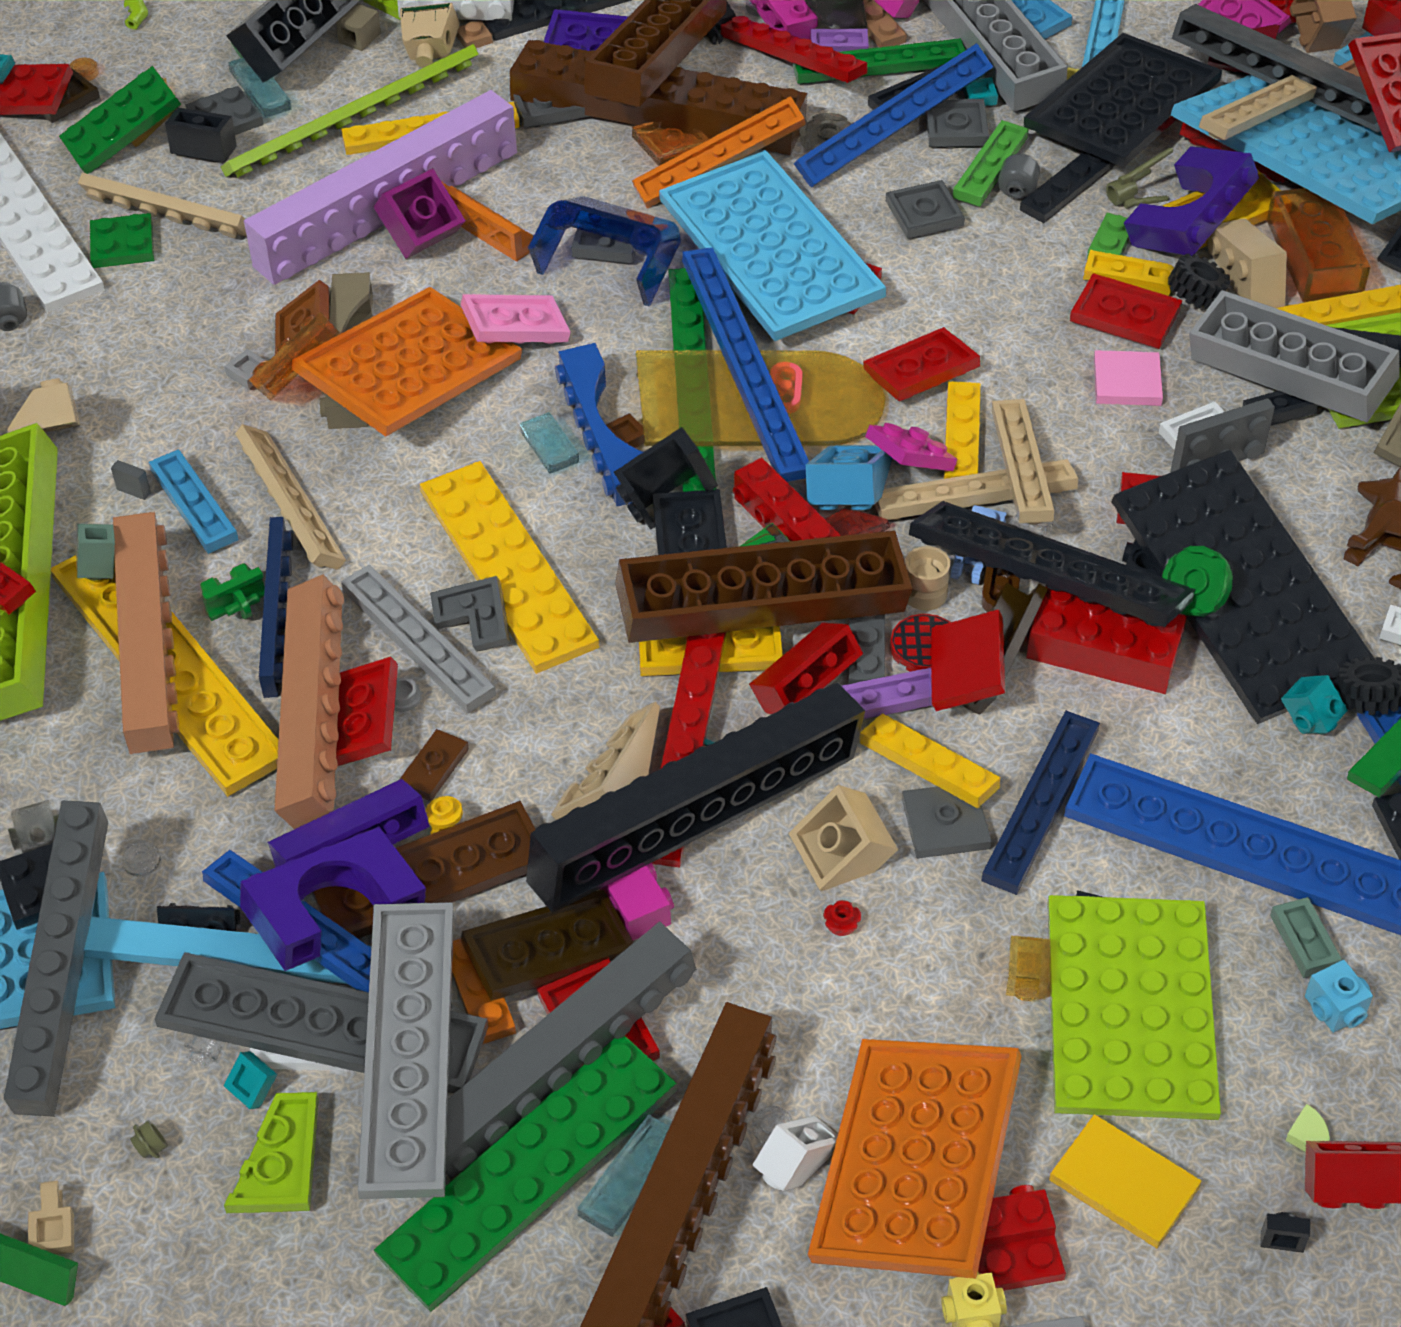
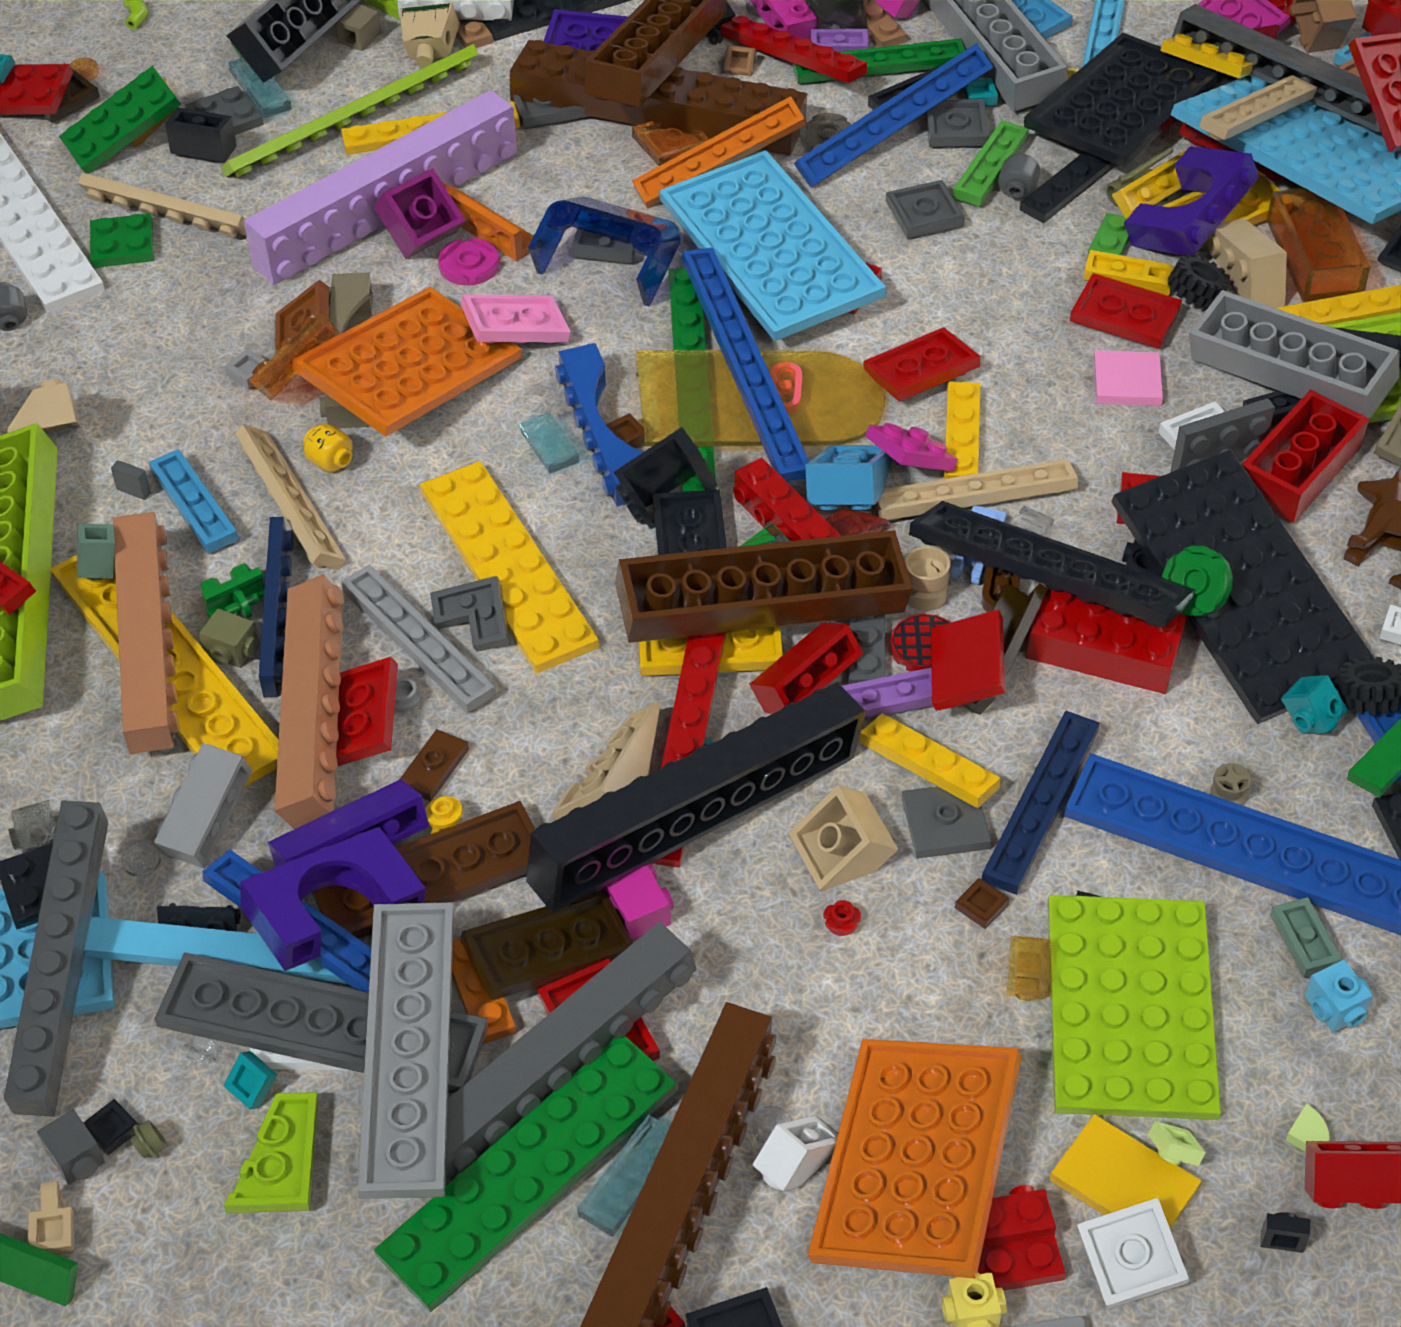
tan plate [992,399,1054,524] -> none
none -> dark grey brick [37,1109,105,1185]
none -> black tile [83,1099,139,1155]
none -> light grey brick [154,743,252,869]
none -> olive brick [199,609,259,668]
none -> yellow head [303,423,353,473]
none -> dark pink tile [438,238,500,286]
none -> medium nougat slope [723,45,757,76]
none -> reddish brown tile [955,878,1010,929]
none -> white plate [1077,1198,1189,1310]
none -> yellow plate [1112,149,1187,219]
none -> yellowish green plate [1148,1121,1206,1166]
none -> yellow plate [1161,34,1254,78]
none -> dark tan wheel [1210,763,1252,806]
none -> red brick [1241,389,1369,523]

